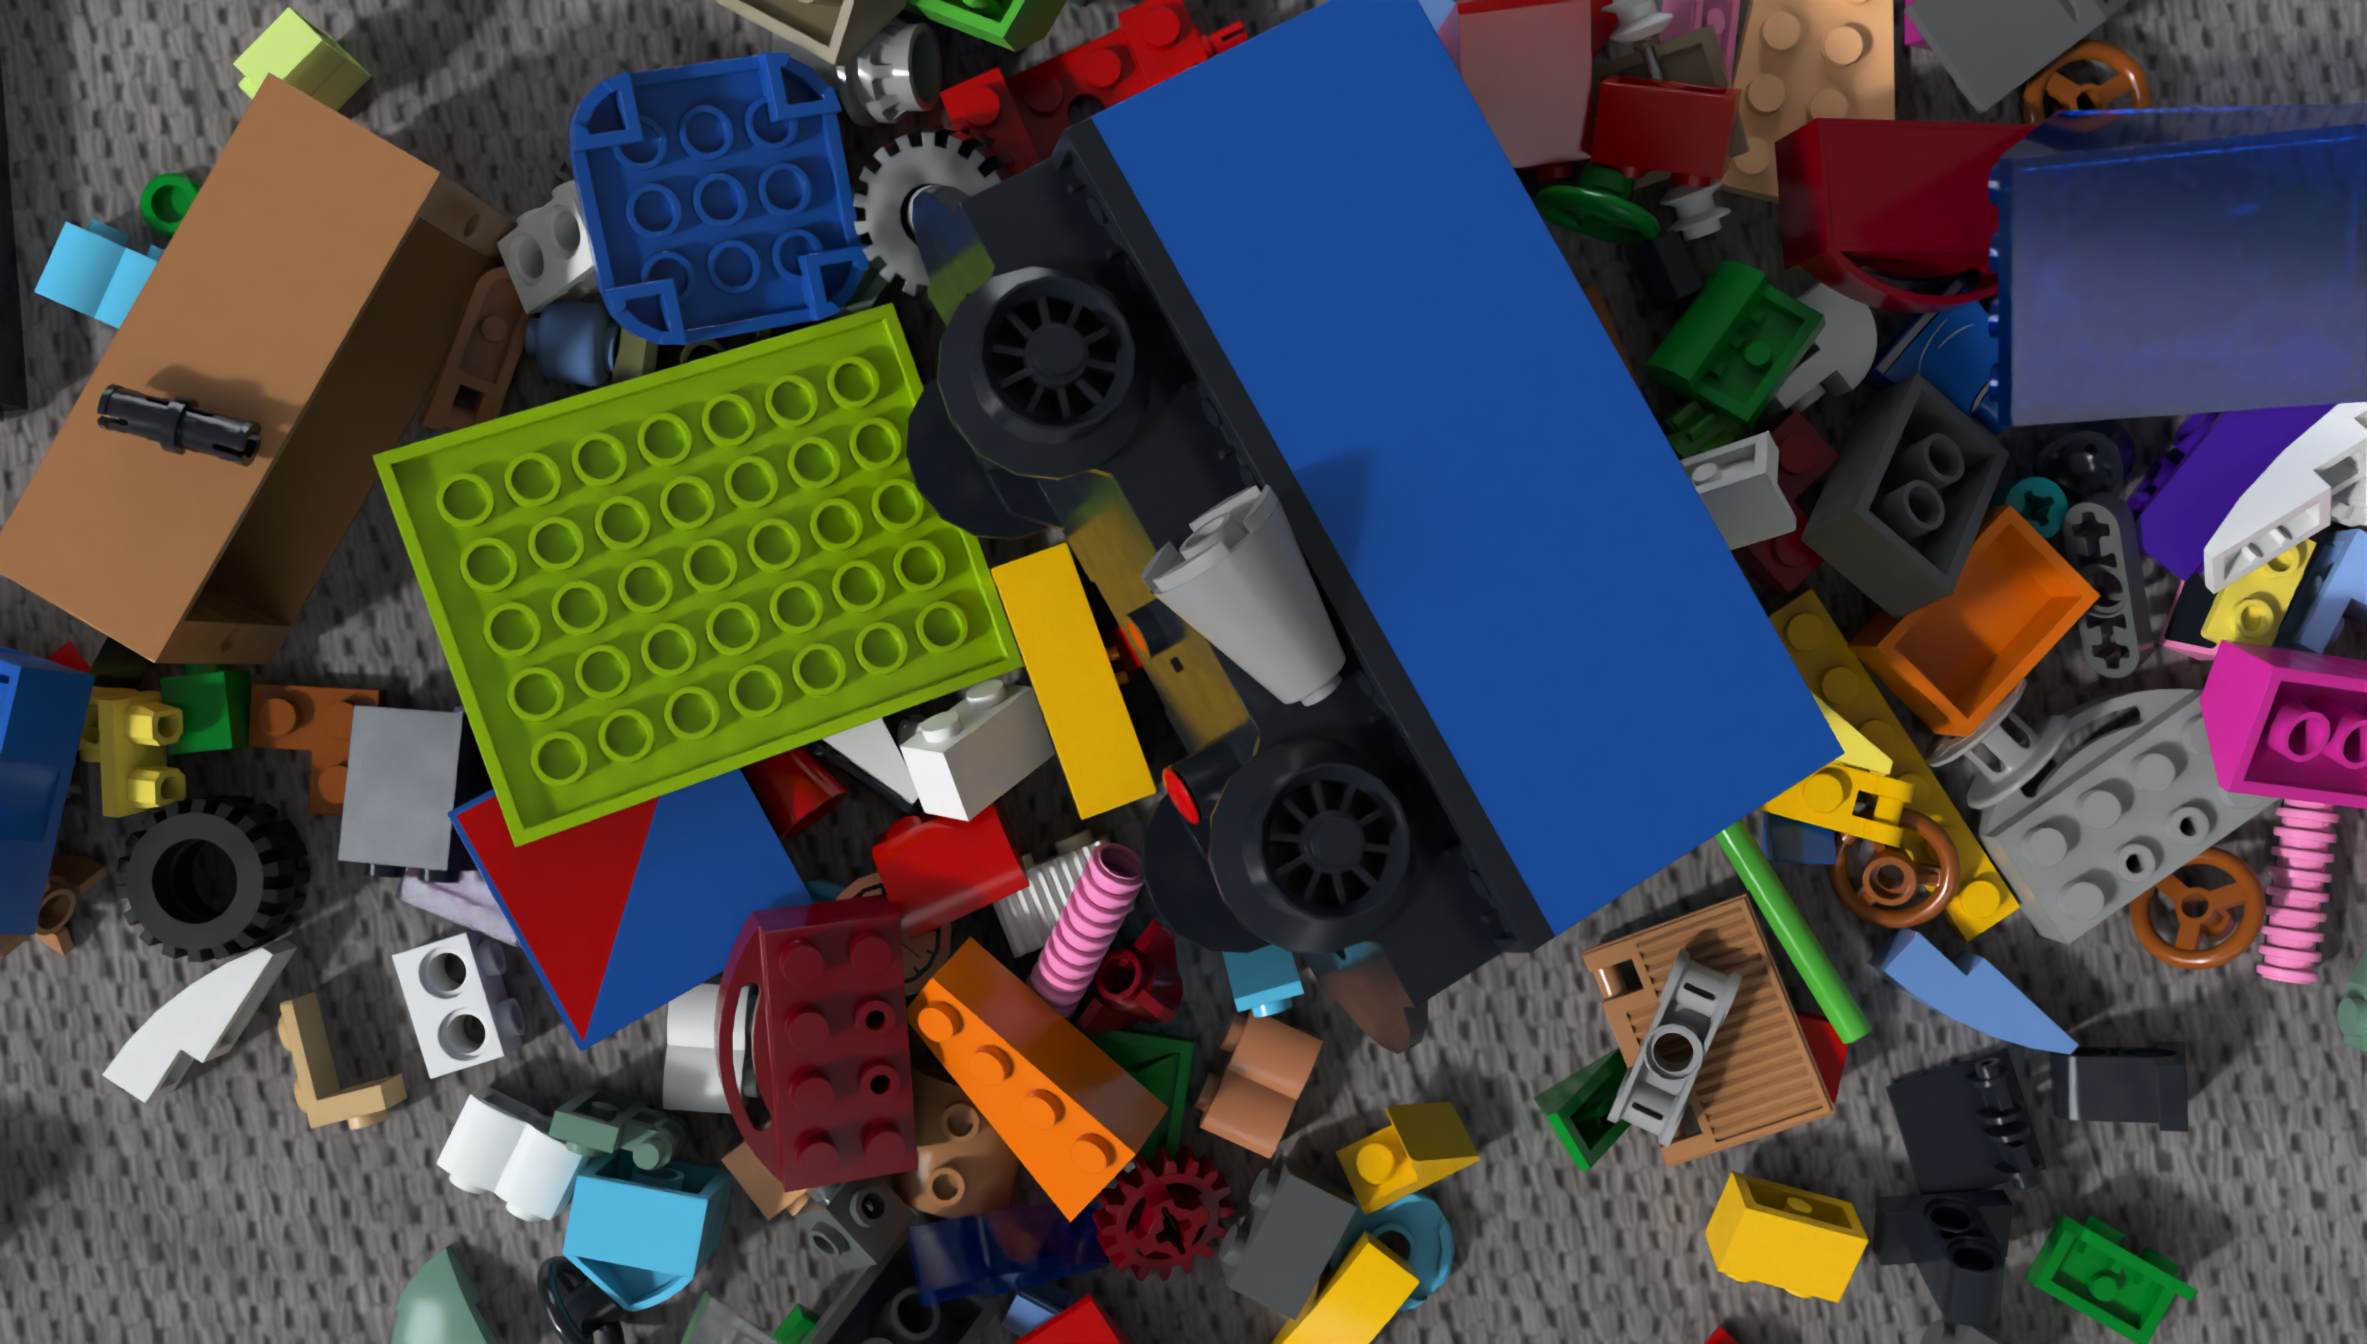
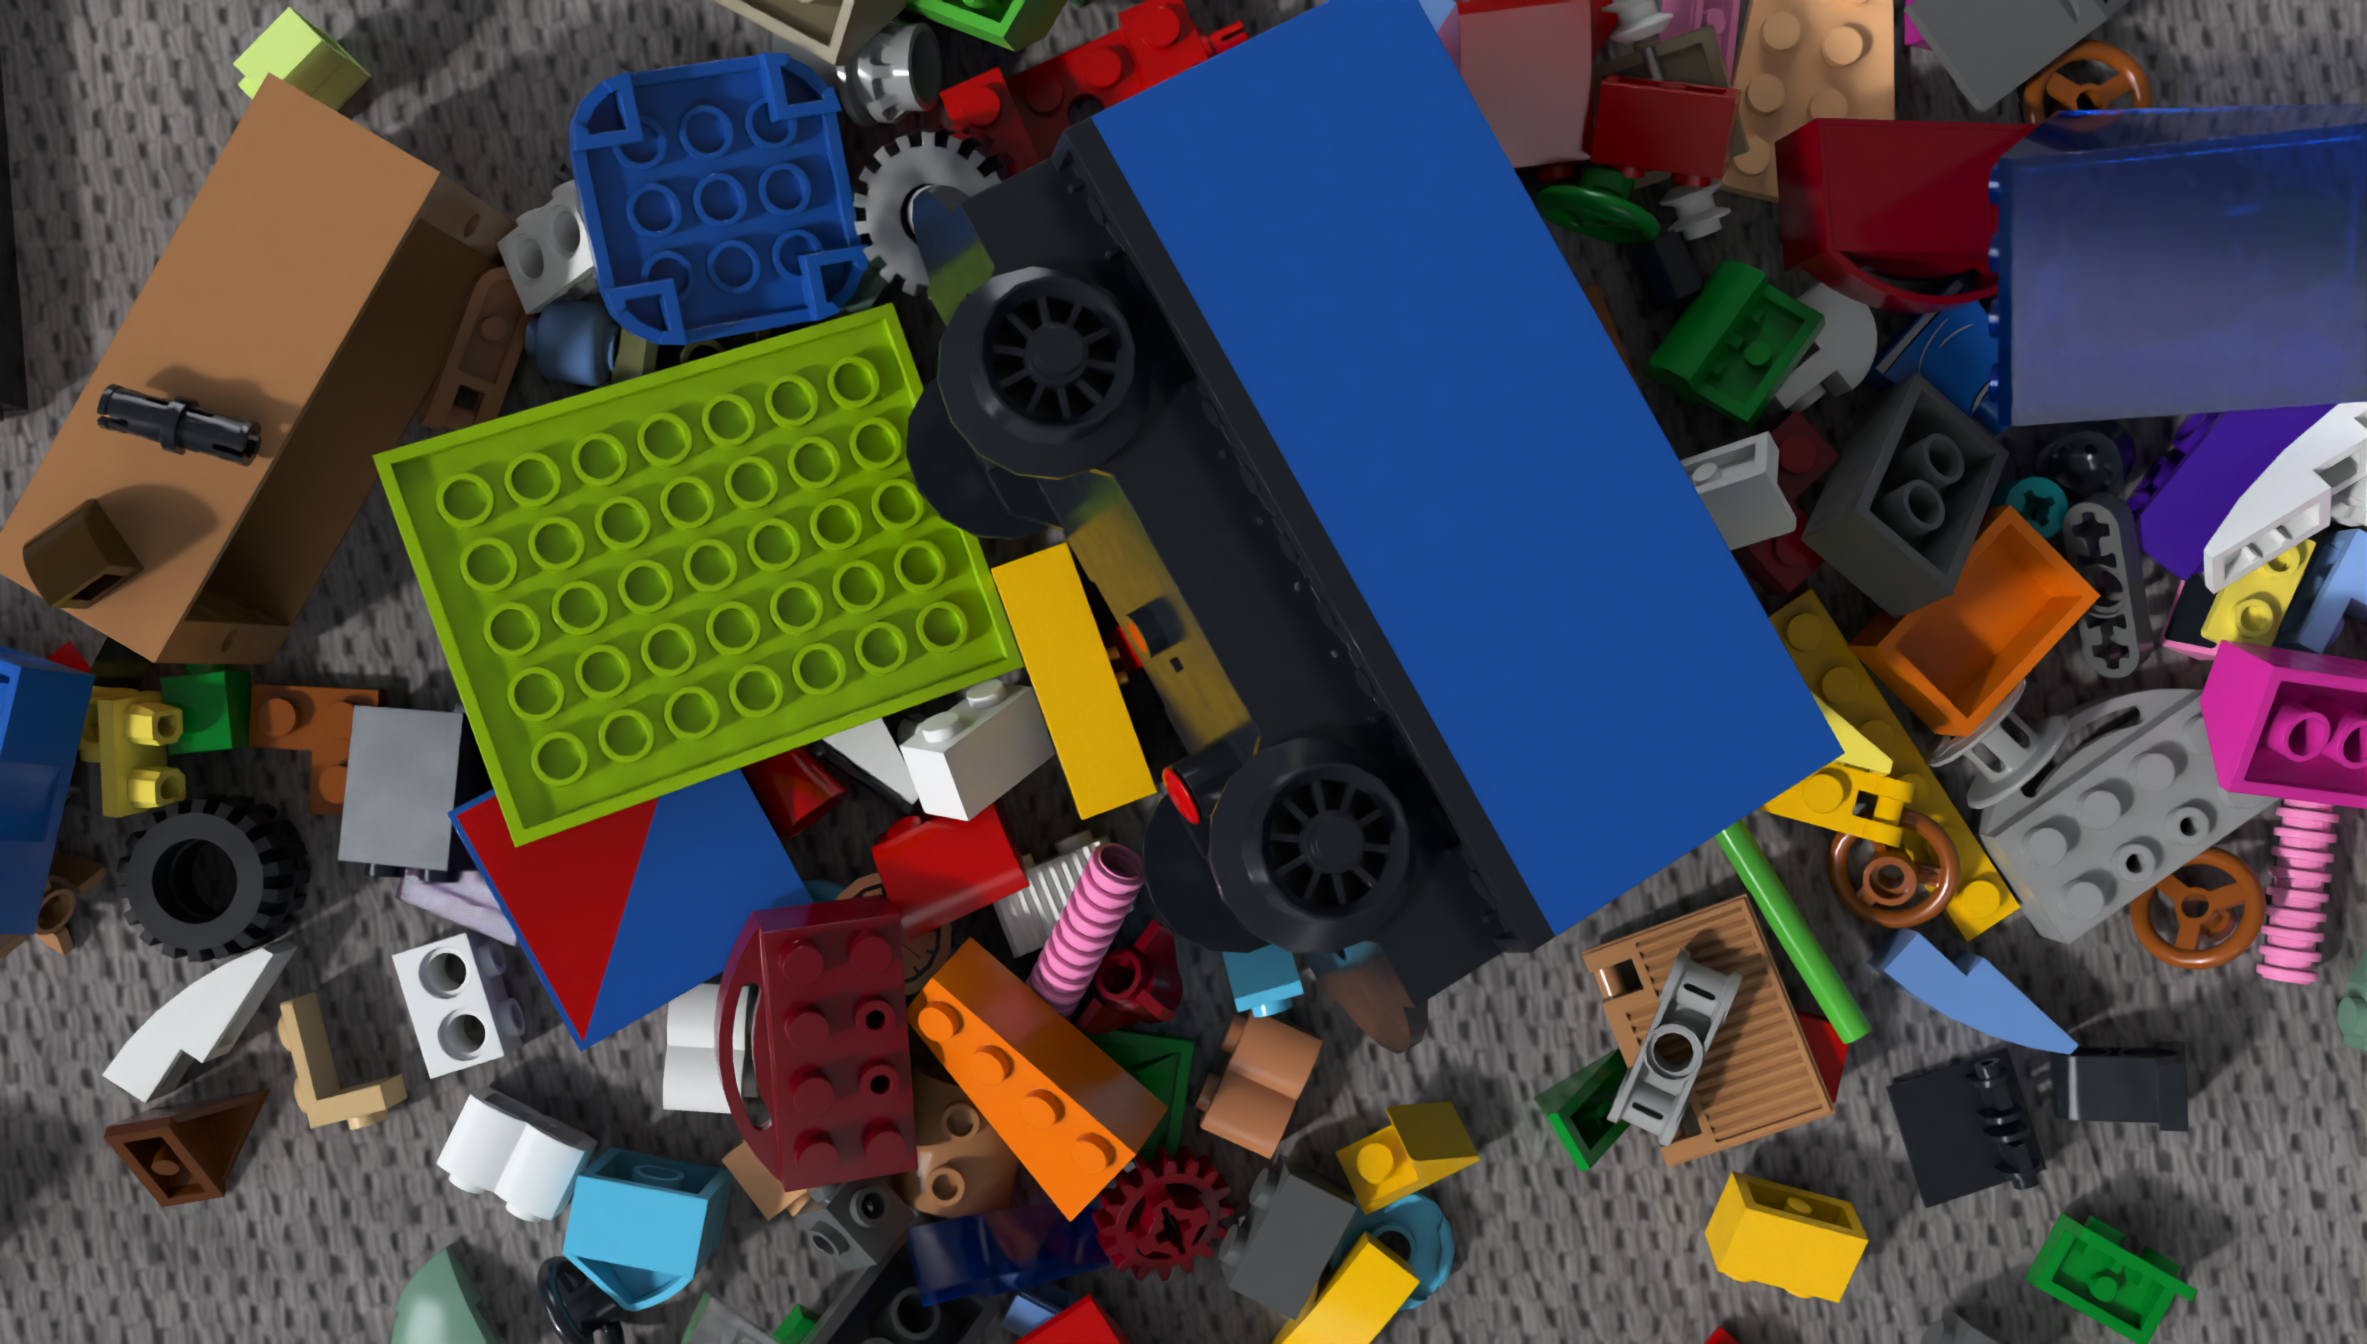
medium azure brick [34,219,165,329] -> none
green tile [140,173,202,239] -> none
sand green plate [548,1086,690,1170] -> none
light grey cone [1141,485,1346,706] -> none
bright green gear [1664,399,1743,460] -> none
blue slope [1762,811,1836,864] -> none
black tile [1873,1189,2013,1327] -> none
none -> dark brown brick [22,498,144,609]
none -> reddish brown slope [104,1089,270,1207]

